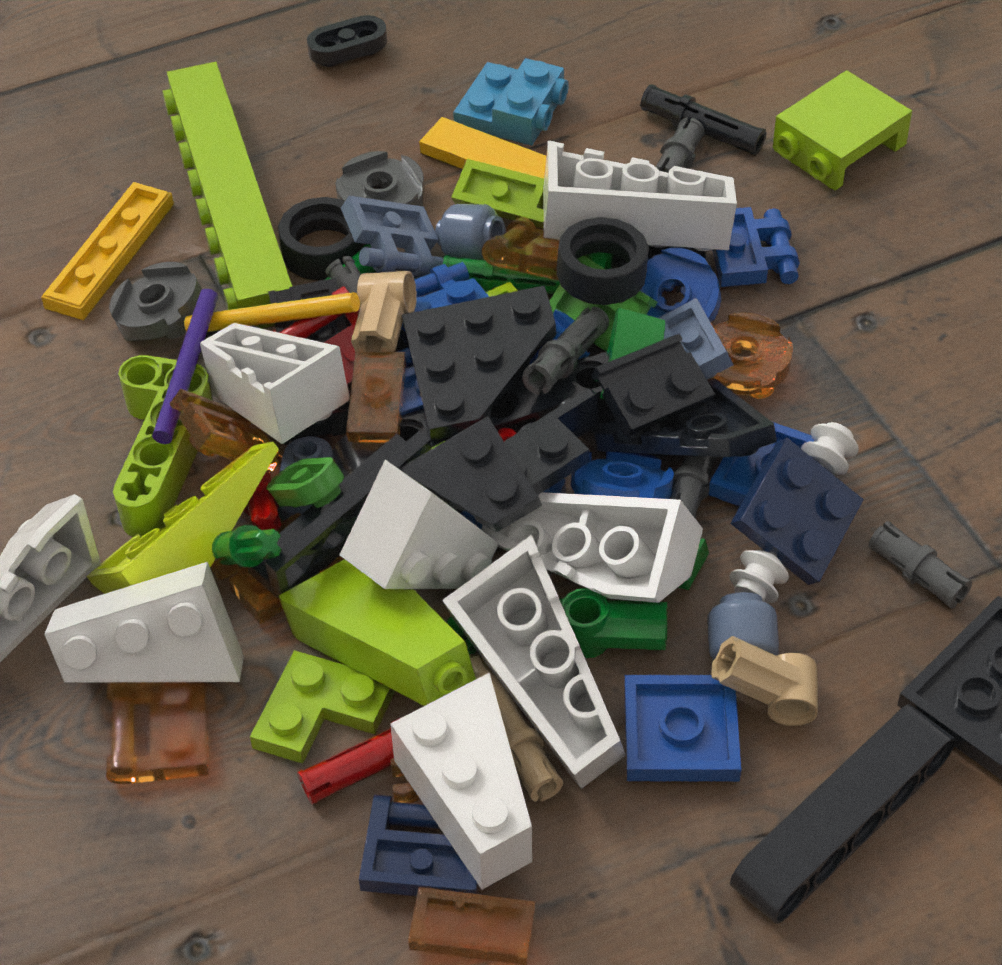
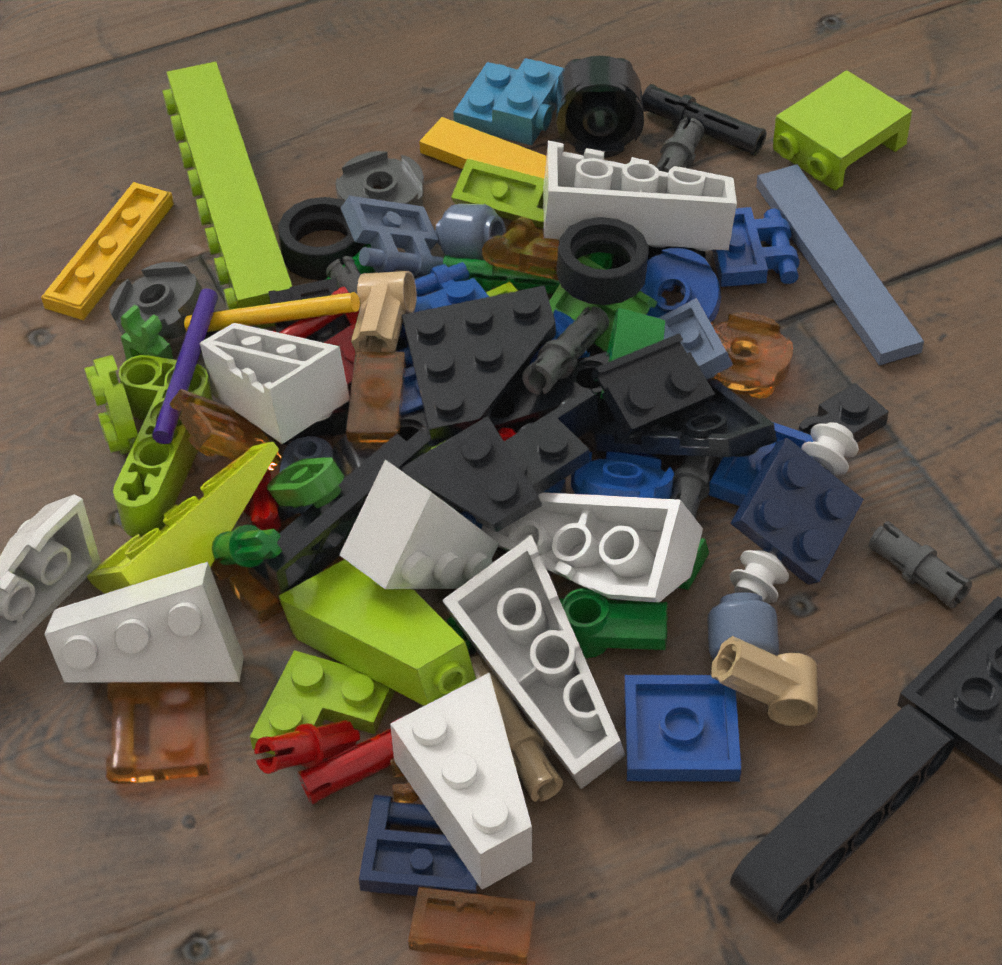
black plate [307,15,387,67] -> none
none -> lime plate [84,355,138,455]
none -> bright green plate [121,305,173,360]
none -> red axle [254,720,360,774]
none -> black brick [556,55,644,158]
none -> sand blue tile [756,164,924,366]
none -> black plate [798,383,889,443]

